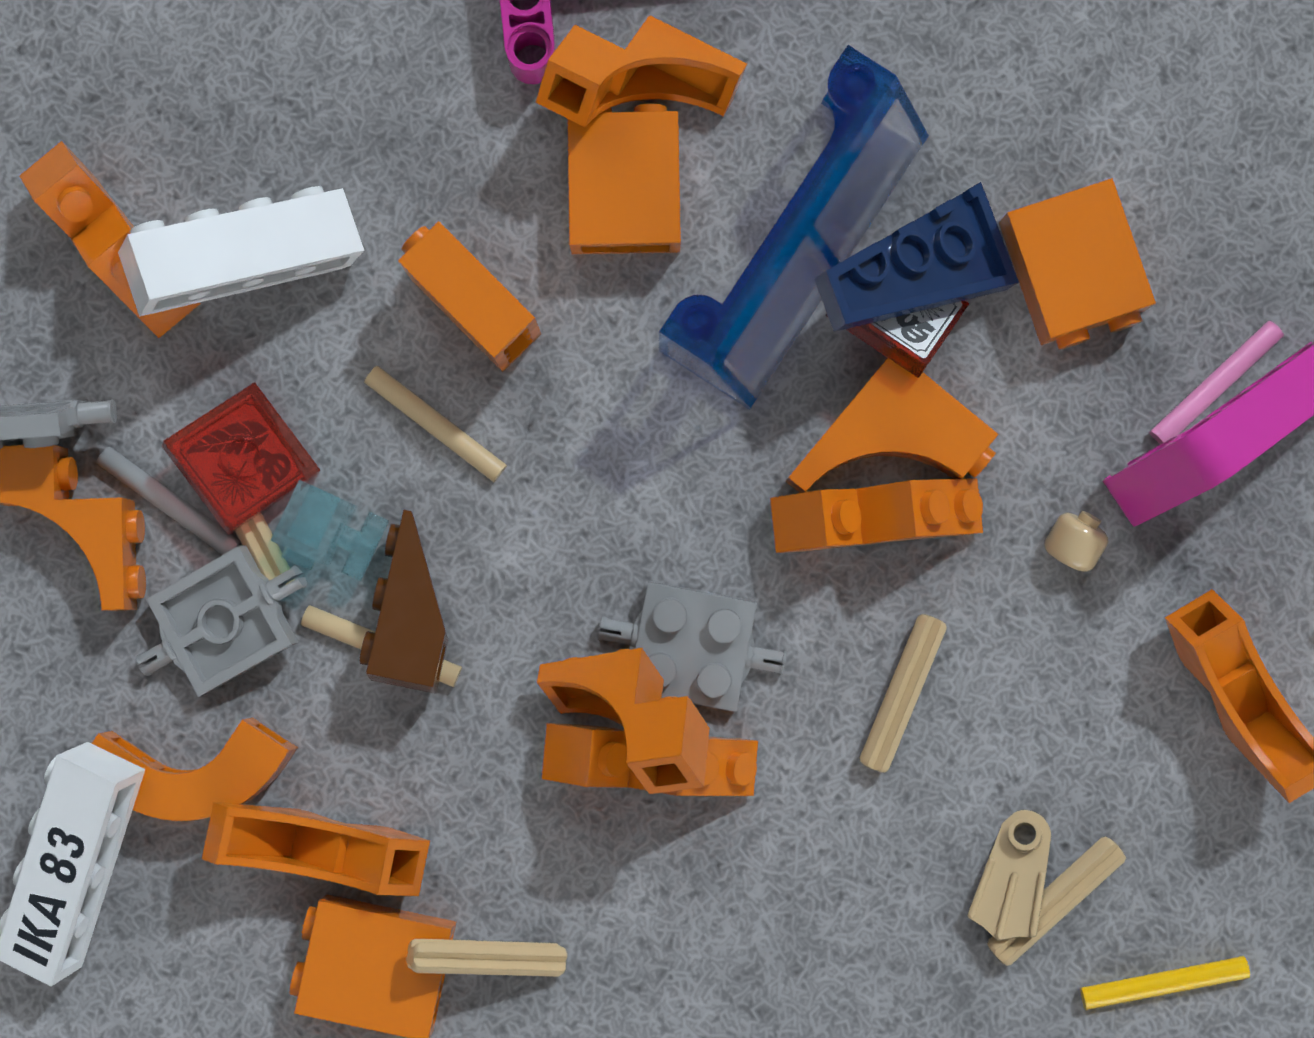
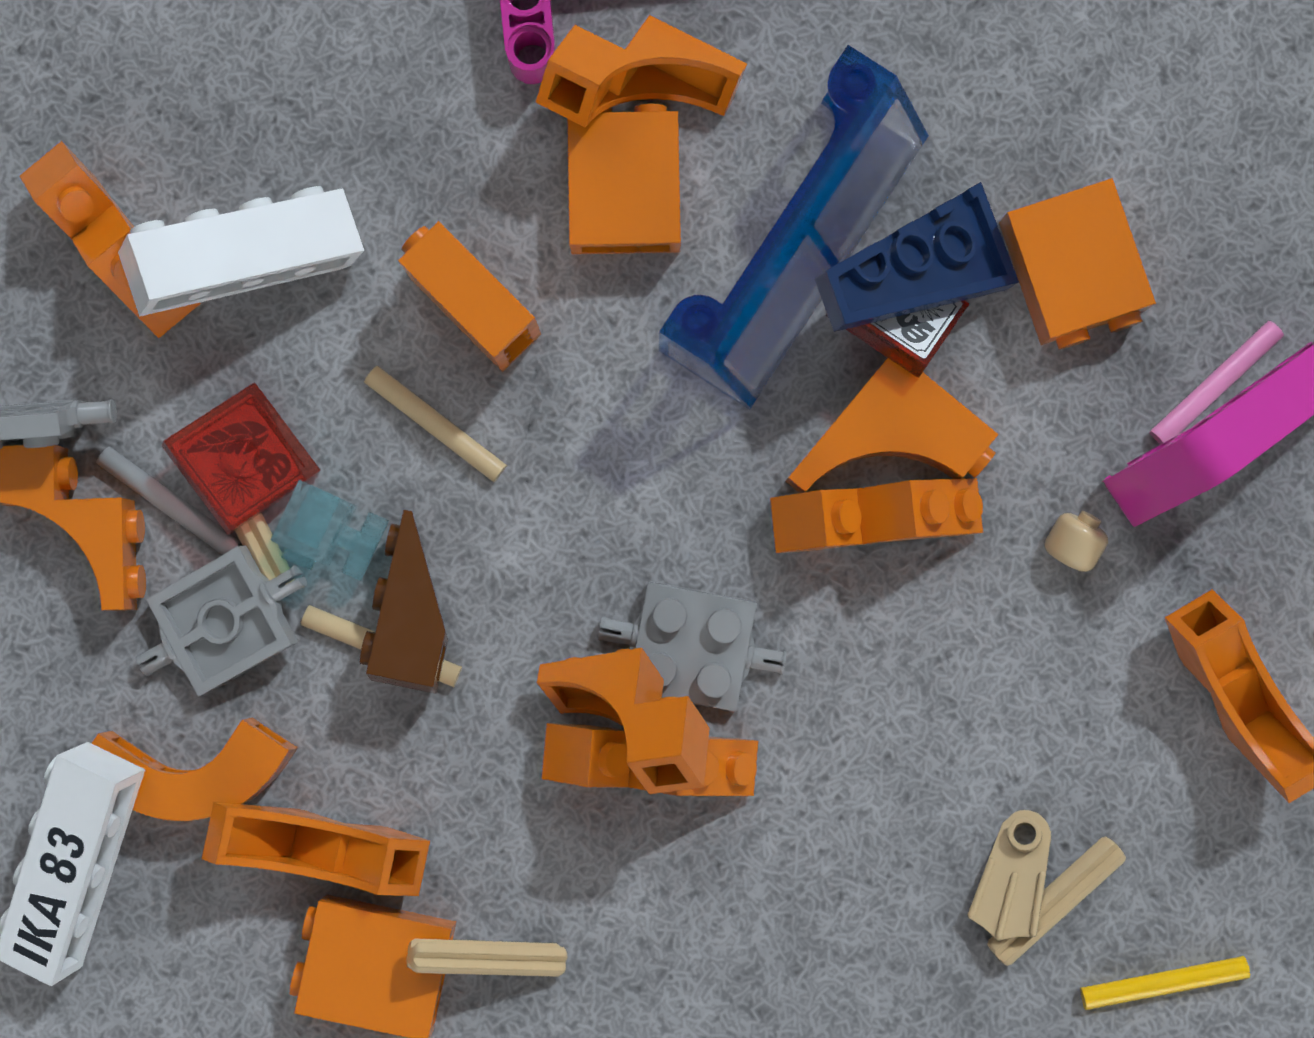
tan axle [860,614,947,773] -> none

